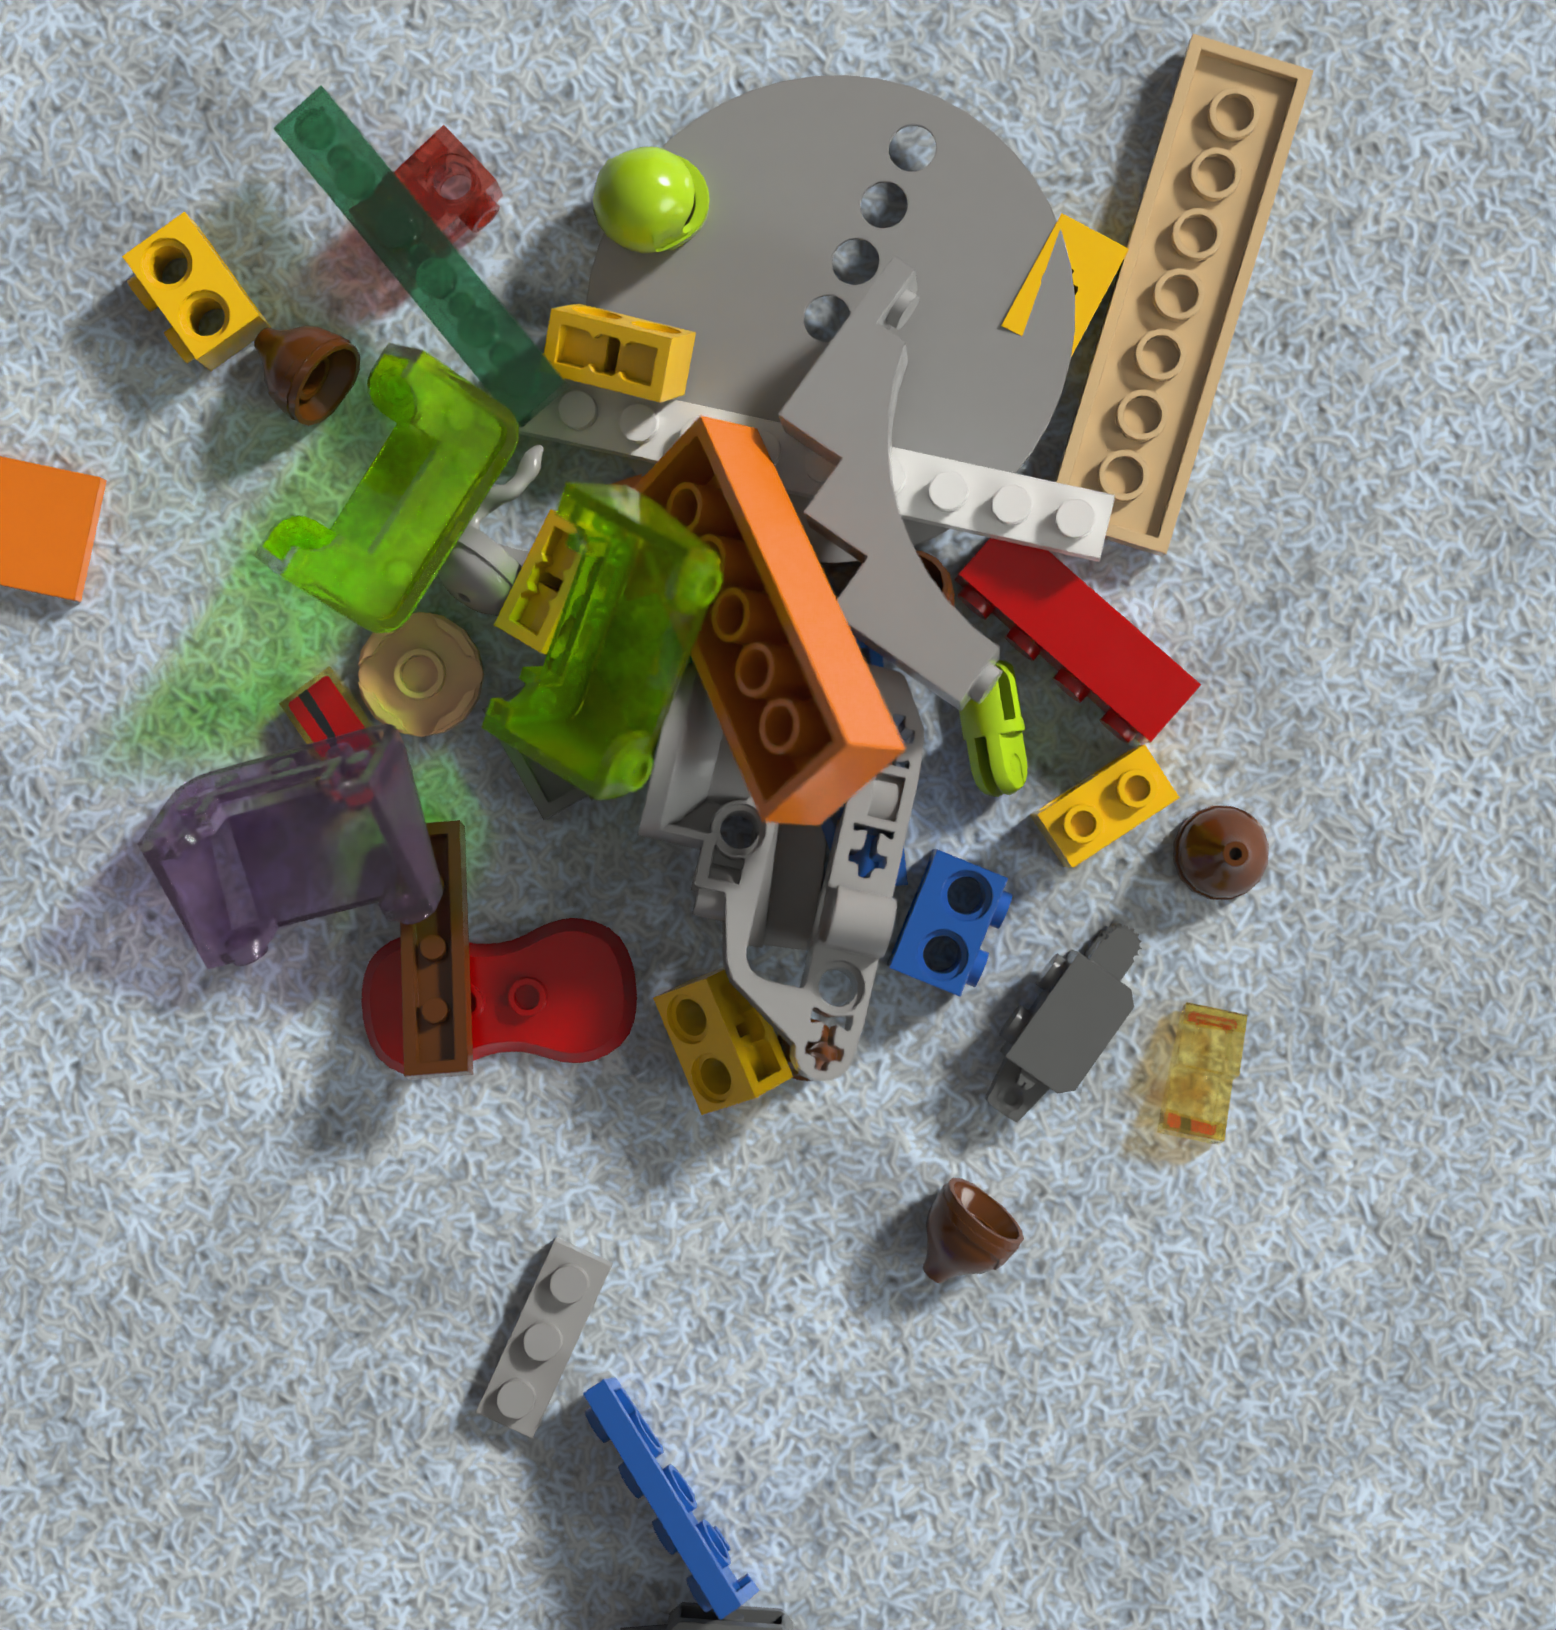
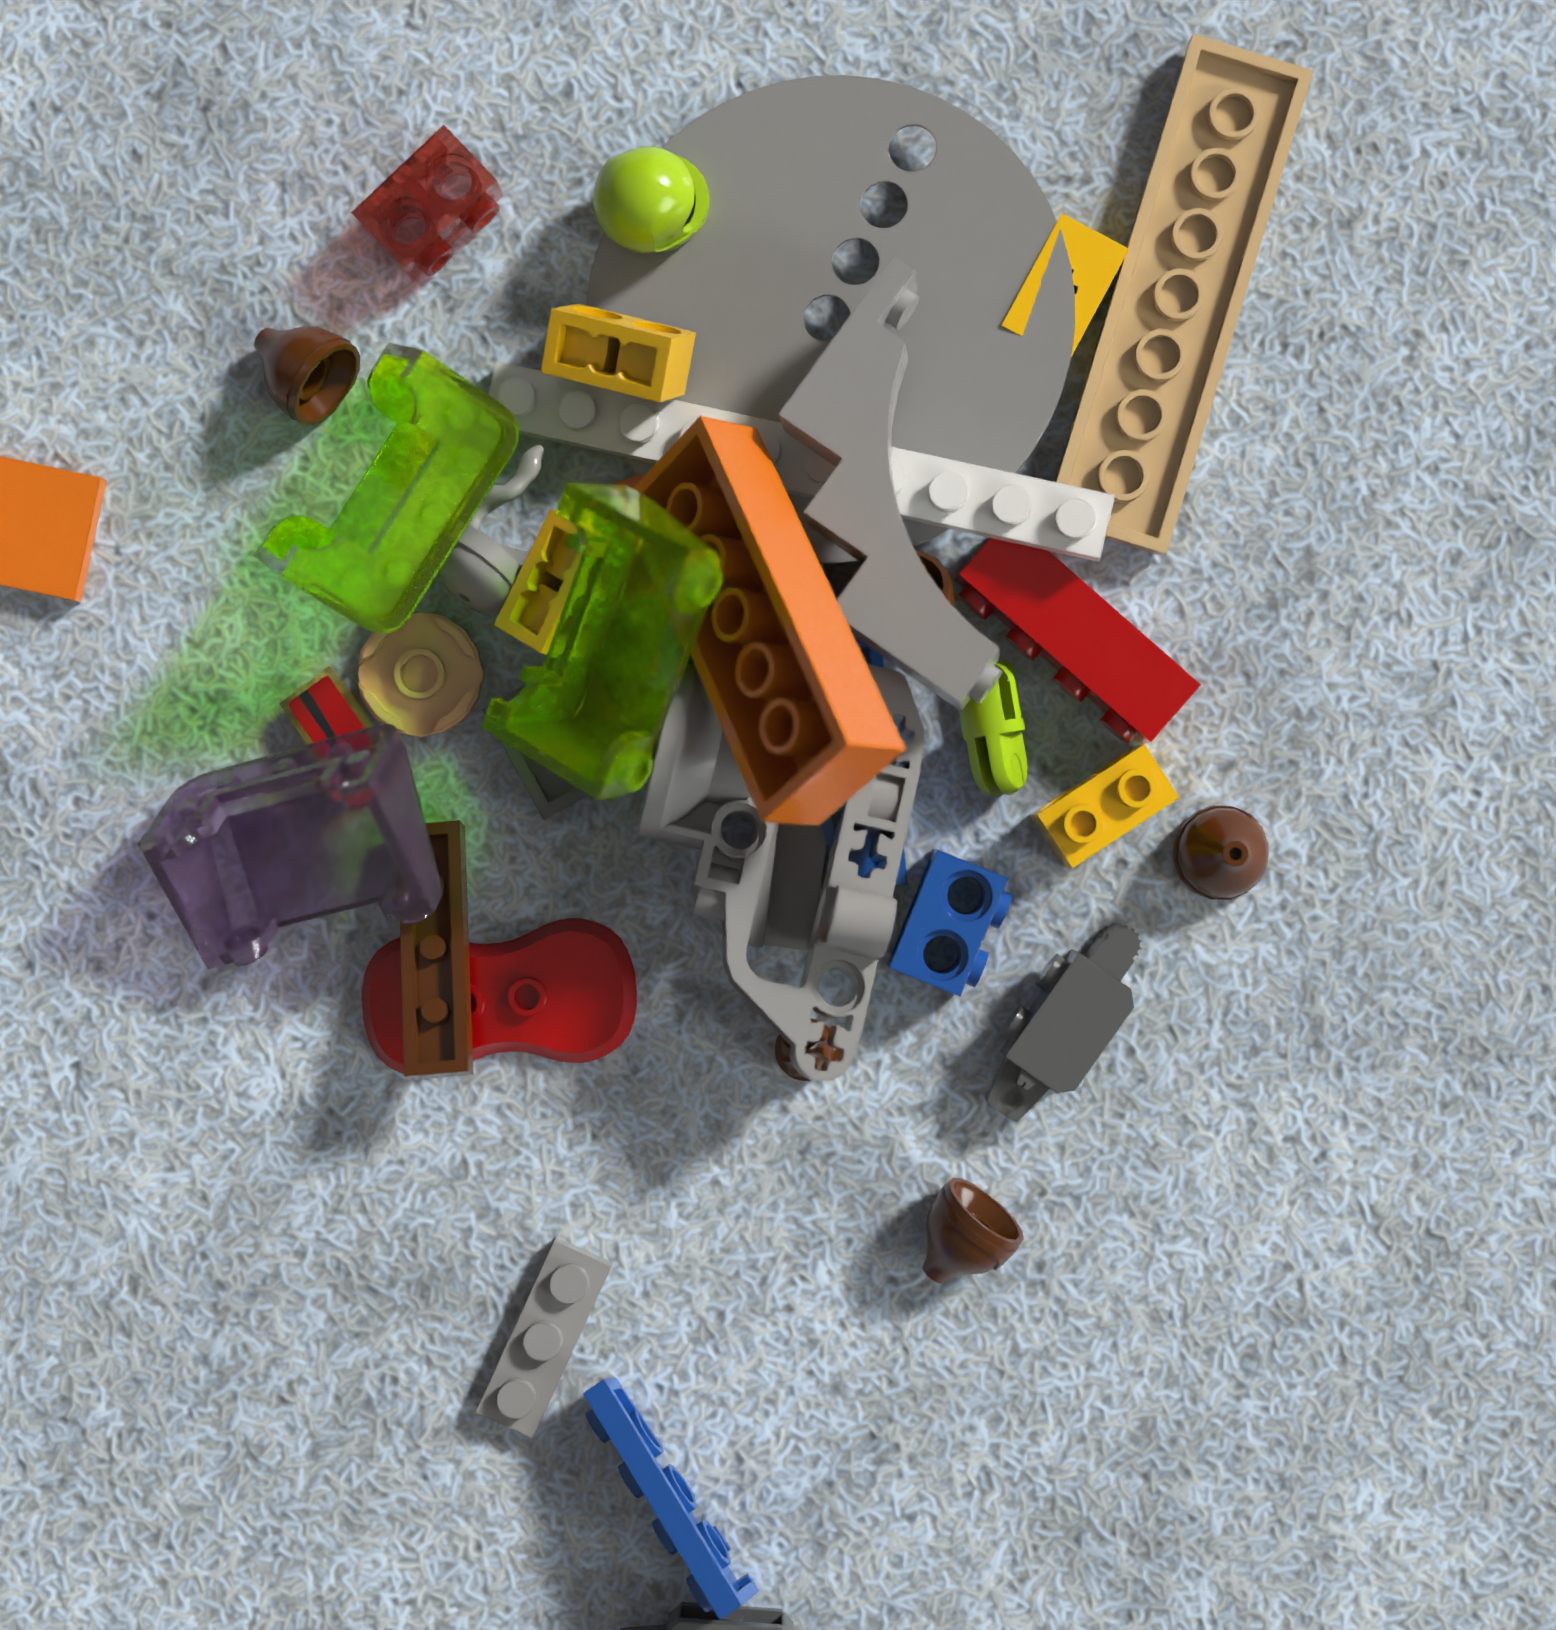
yellow brick [122,212,271,371] -> none
clear green plate [273,85,570,428] -> none
yellow brick [653,967,793,1115] -> none
clear yellow slope [1157,1002,1248,1145] -> none

